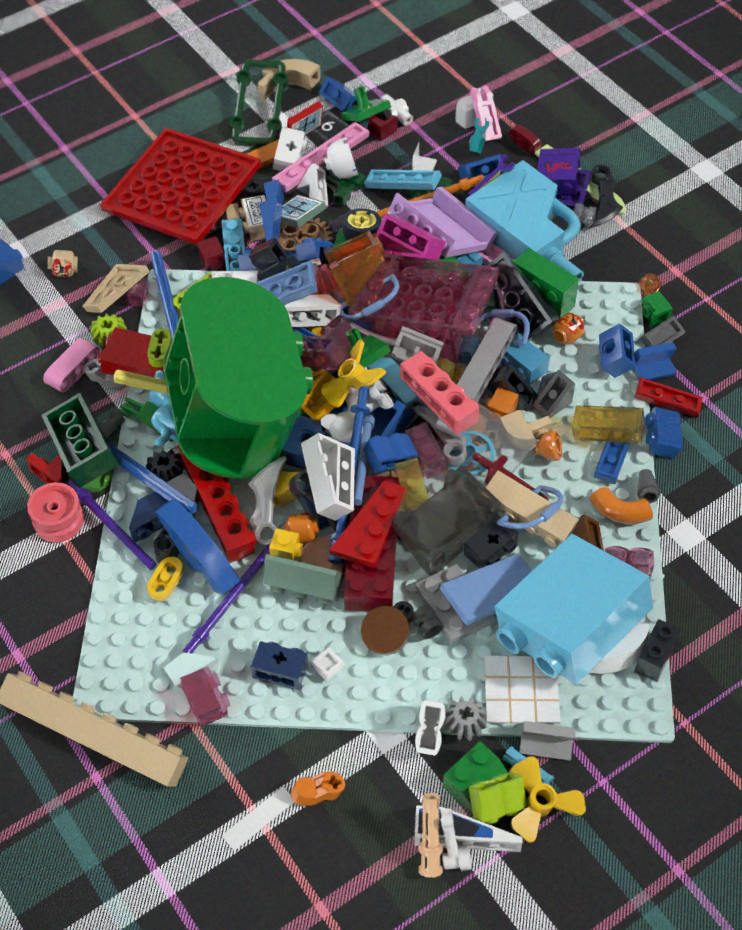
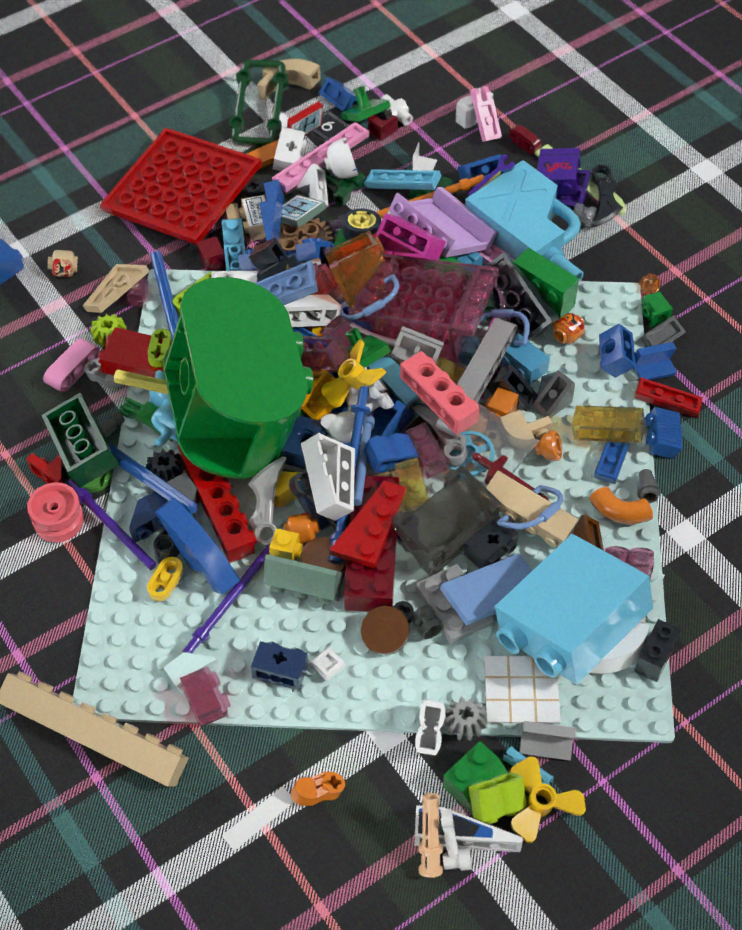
teal plate [469,117,490,154] -> none

